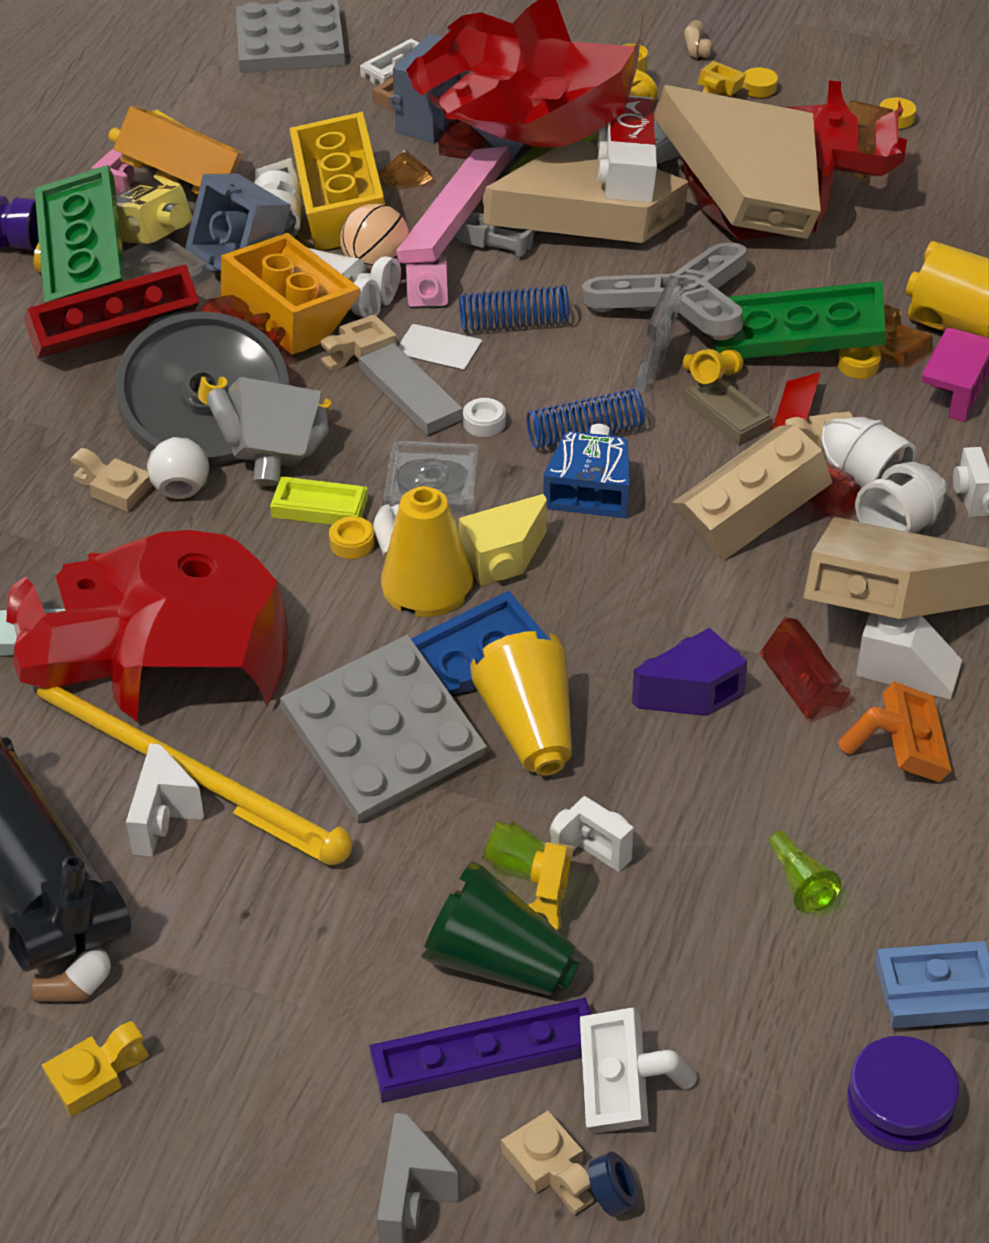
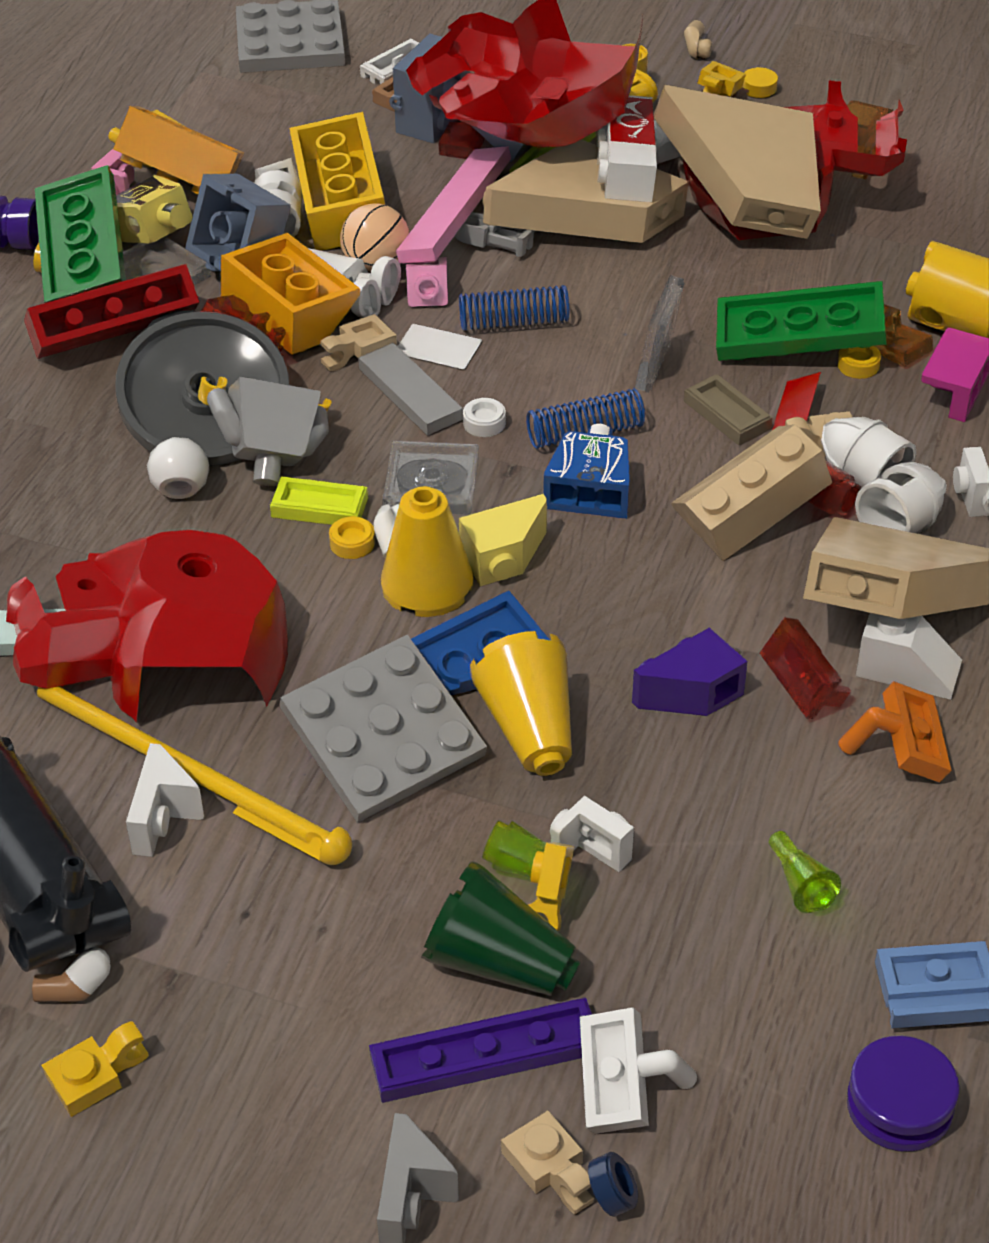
tan plate [70,448,153,512] -> none
clear orange tile [378,149,432,189] -> none
light grey piece [582,243,747,340] -> none
yellow piece [683,349,743,384] -> none
yellow tile [878,97,916,129] -> none

